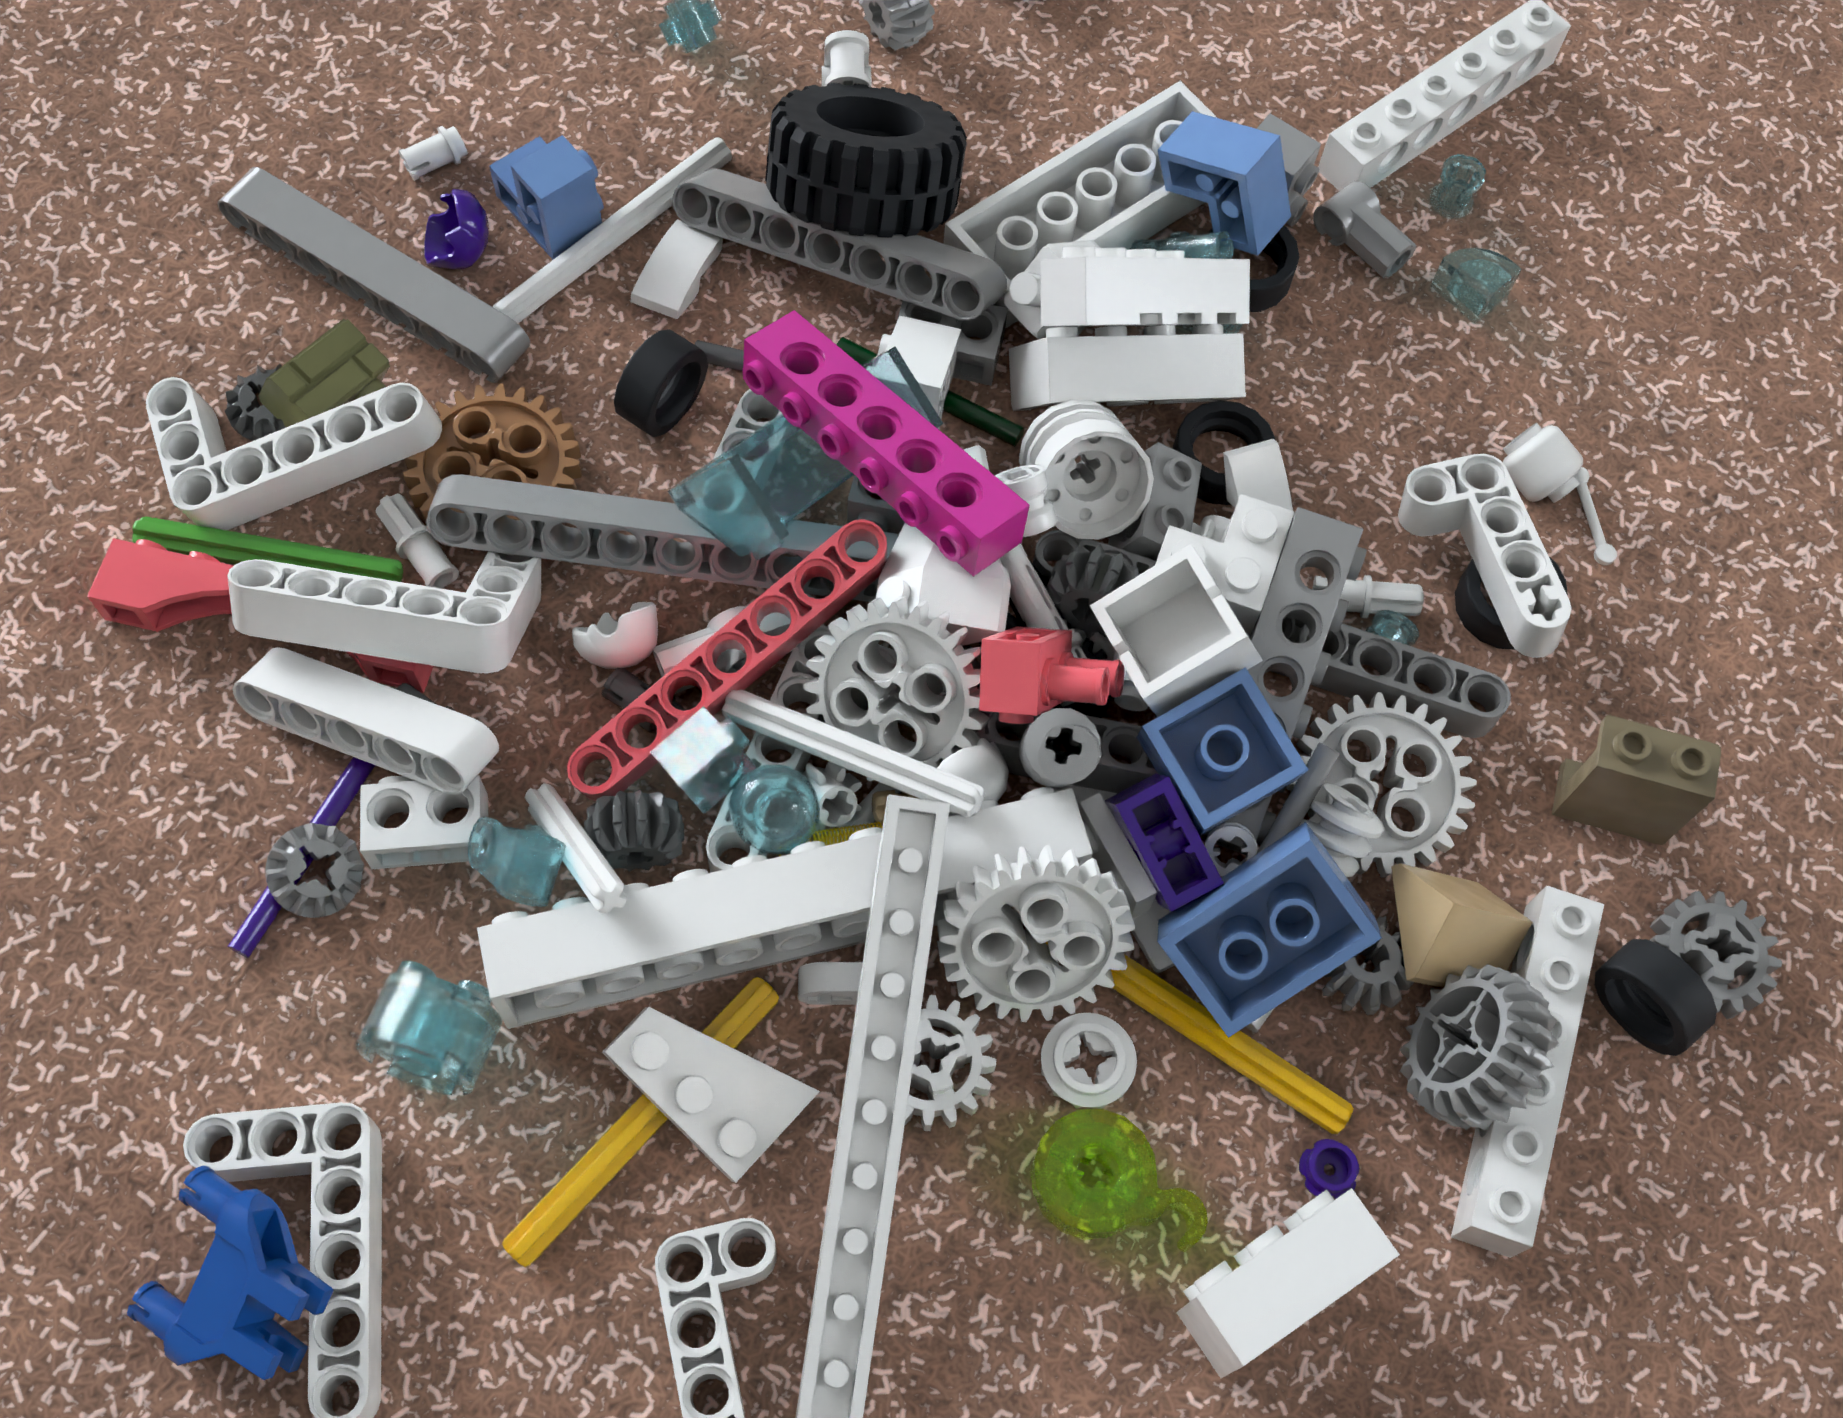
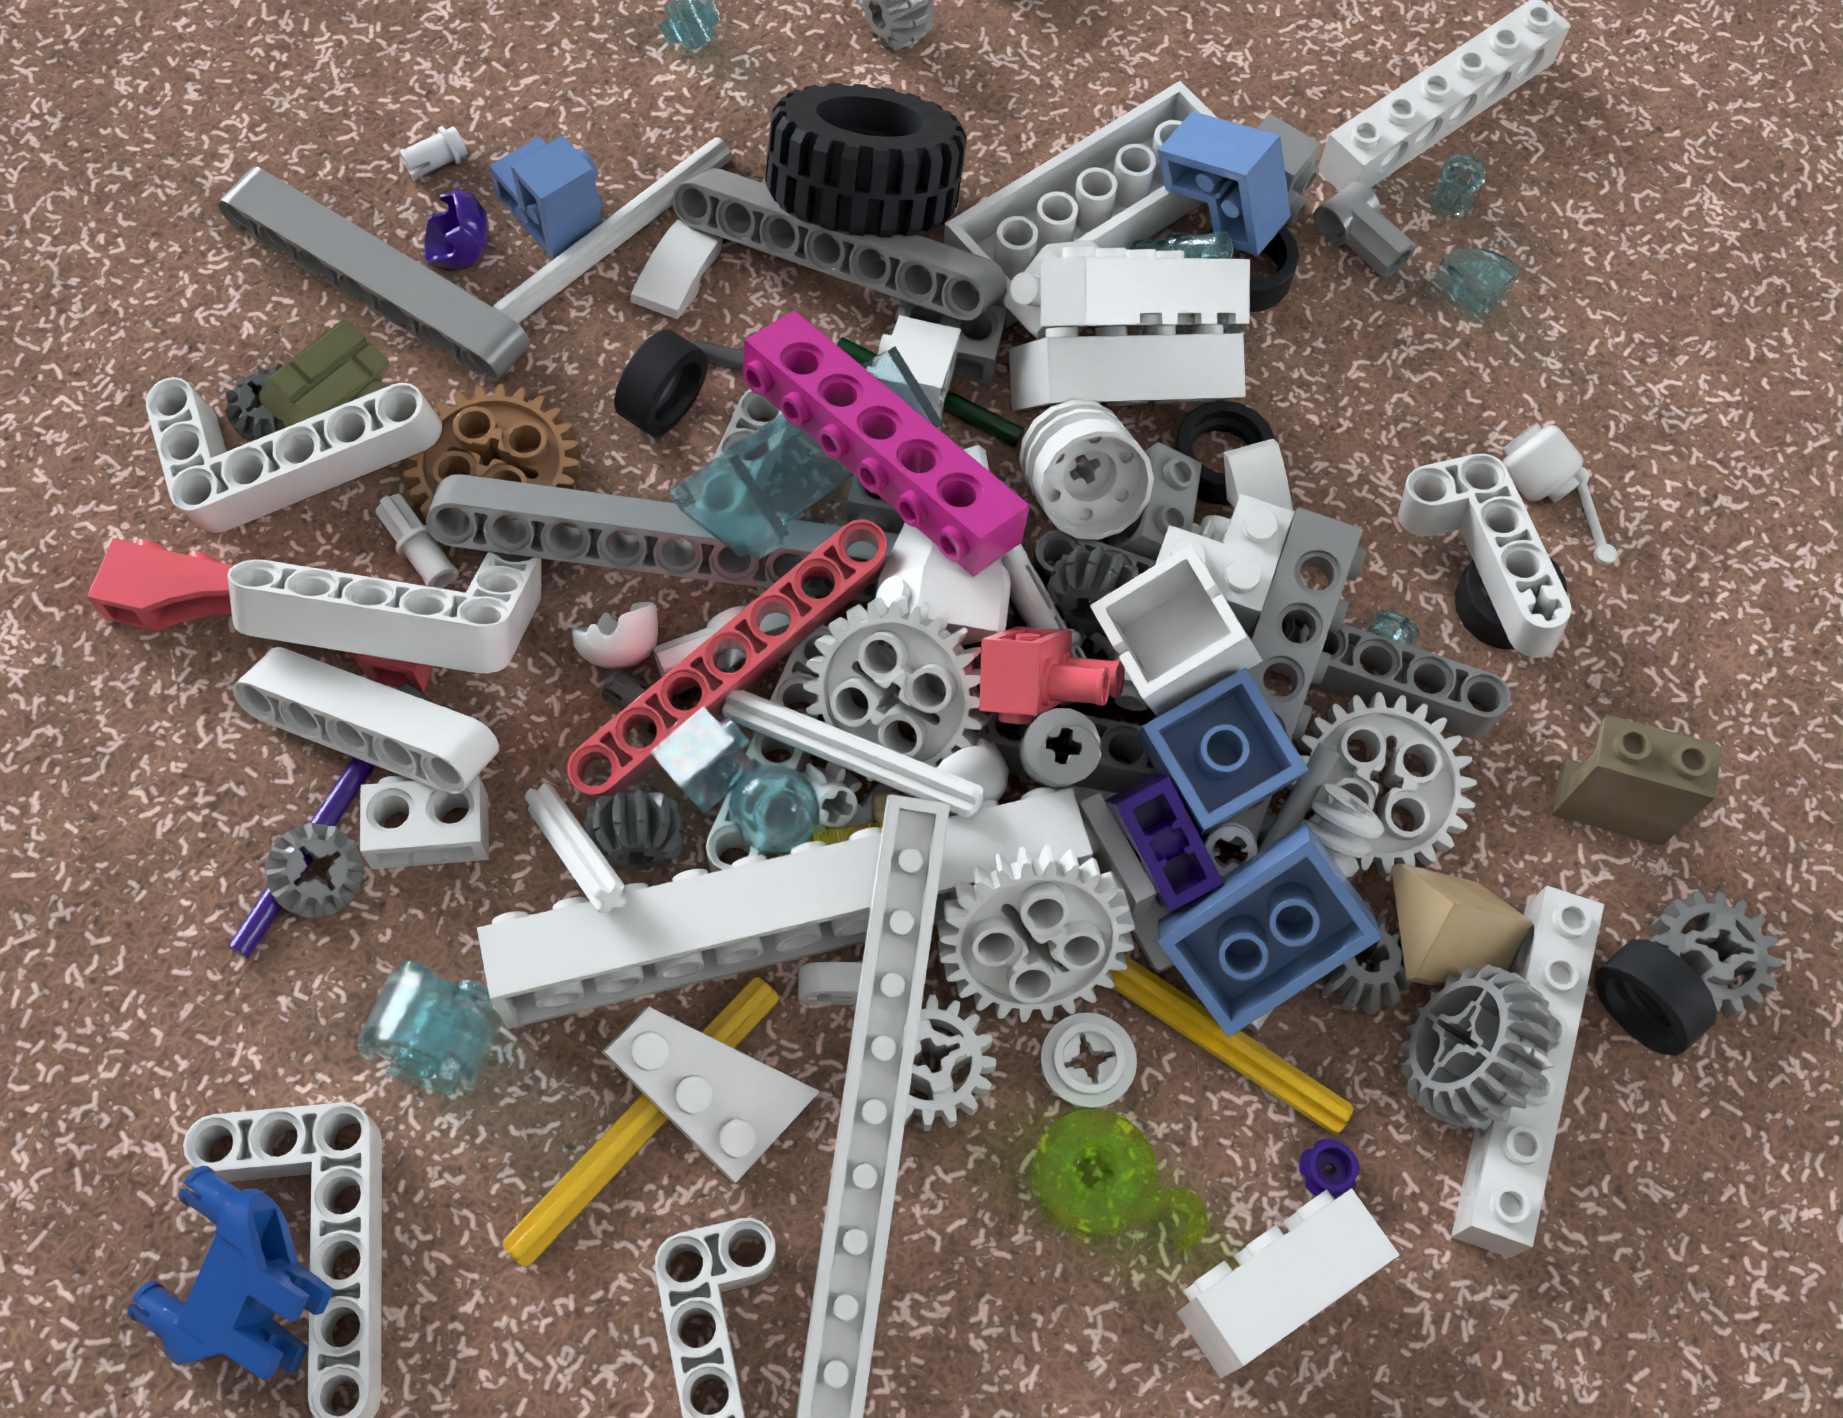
bright green axle [132,516,403,582] -> none
clear light blue piece [468,816,567,907] -> none
white piece [822,30,872,87] -> none
white wheel [995,465,1057,537] -> none
white axle [1312,575,1424,618] -> none

